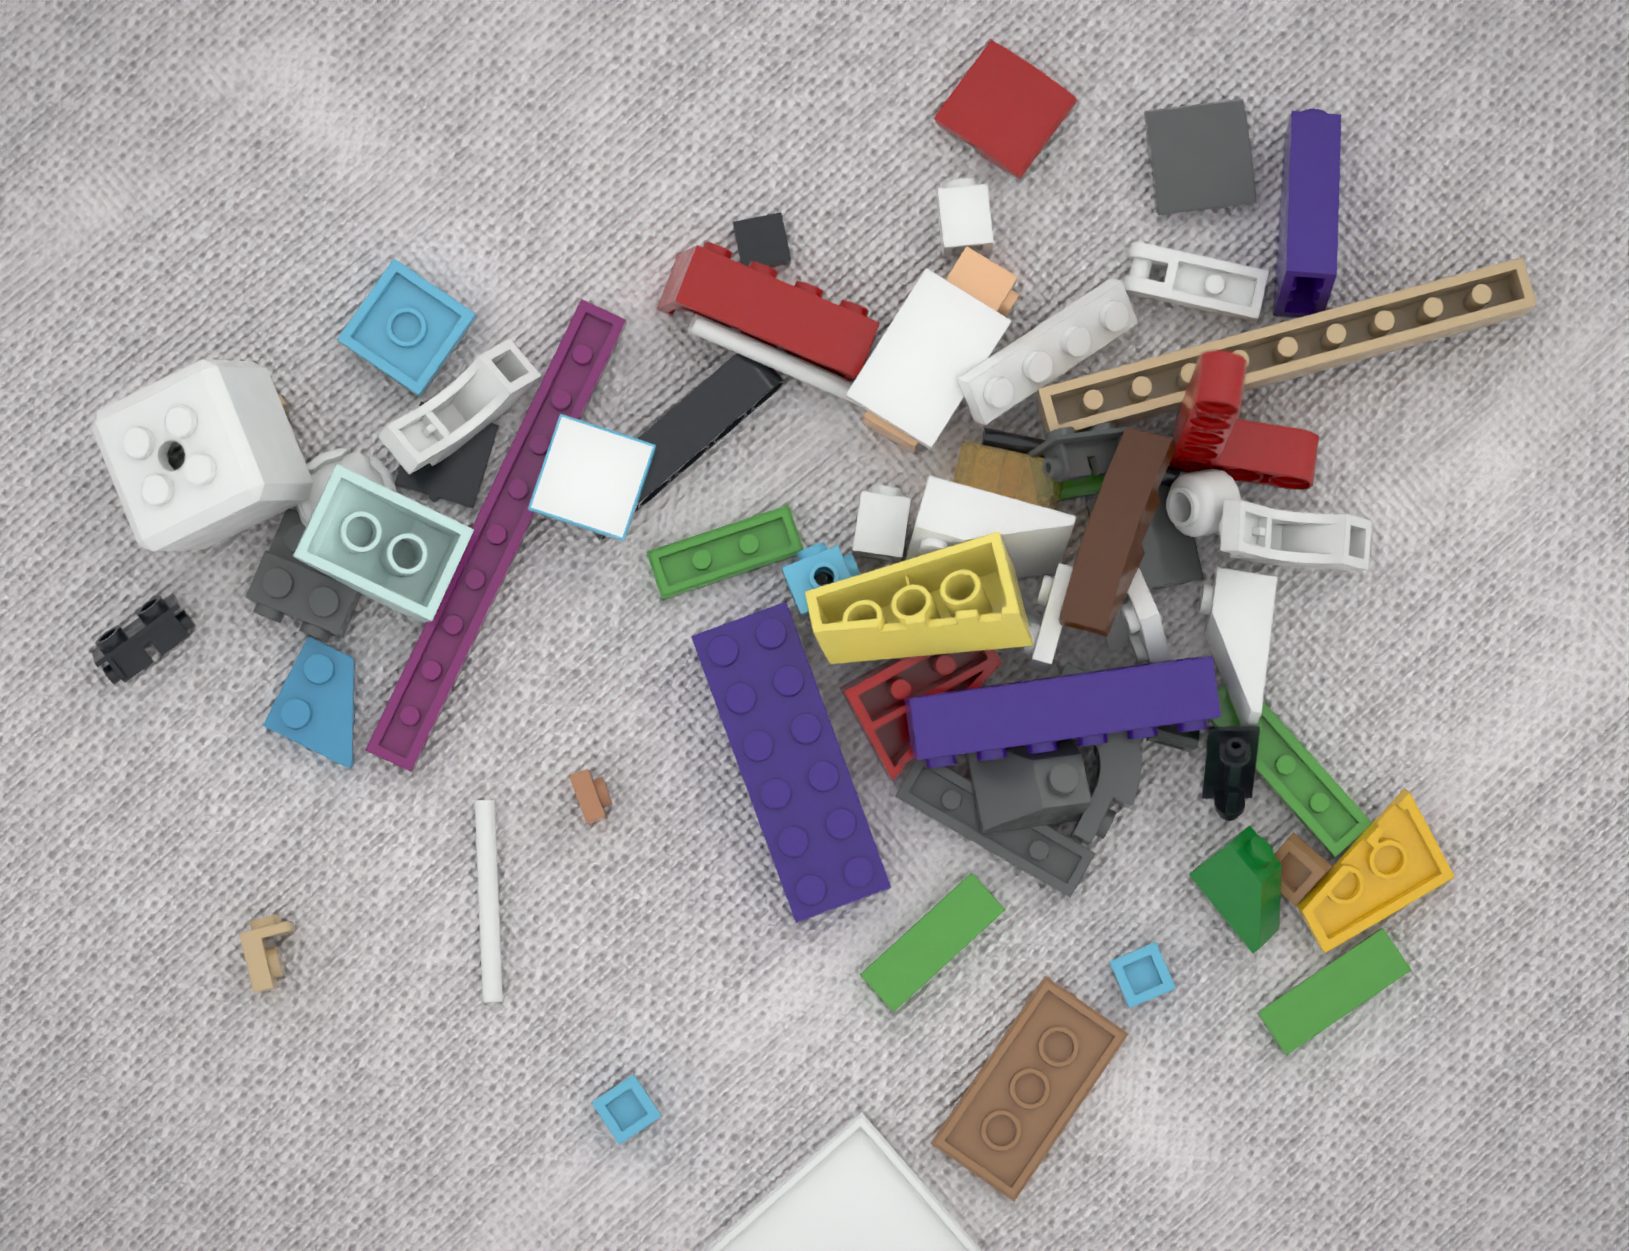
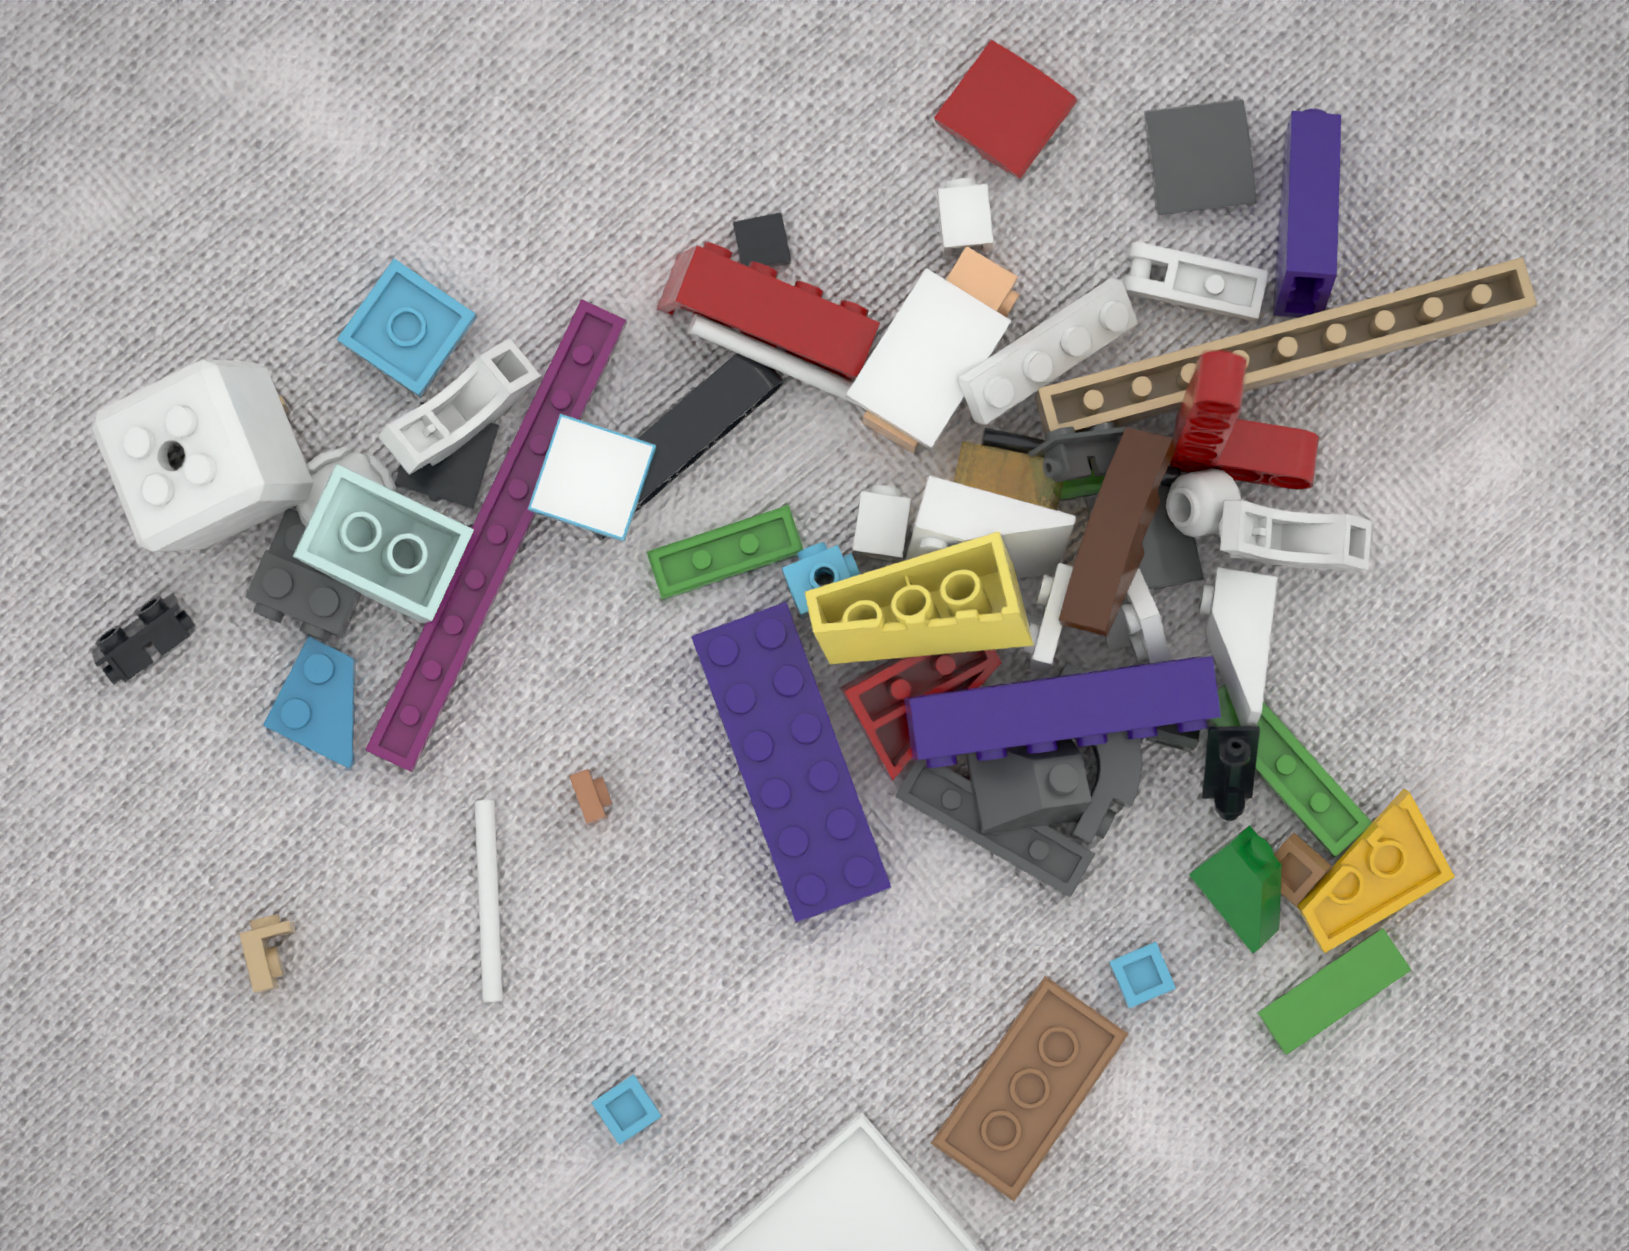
bright green tile [860,873,1005,1012] -> none

